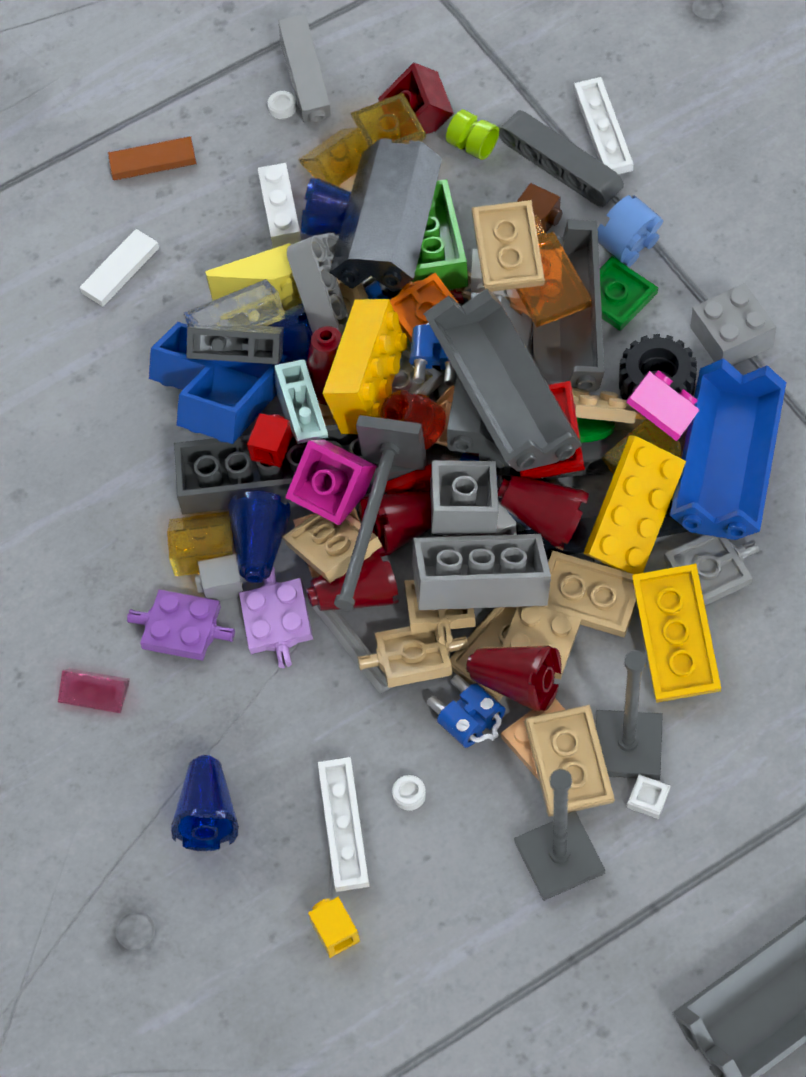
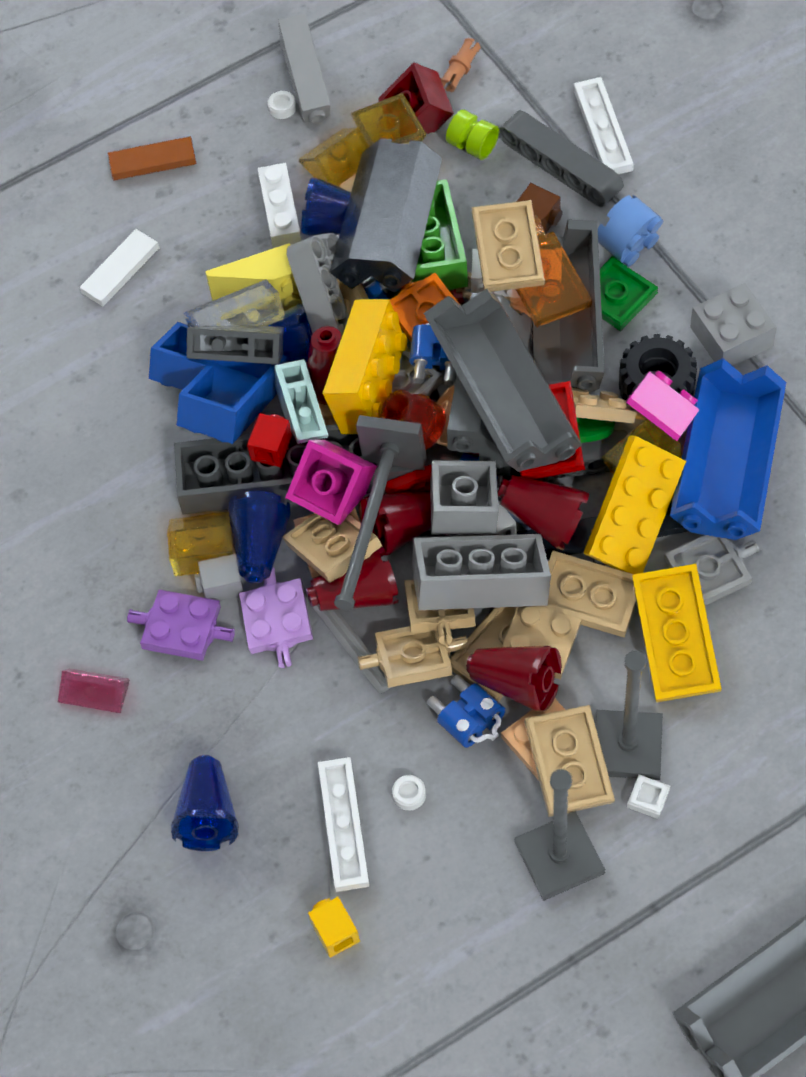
none -> nougat pin [441,38,481,92]

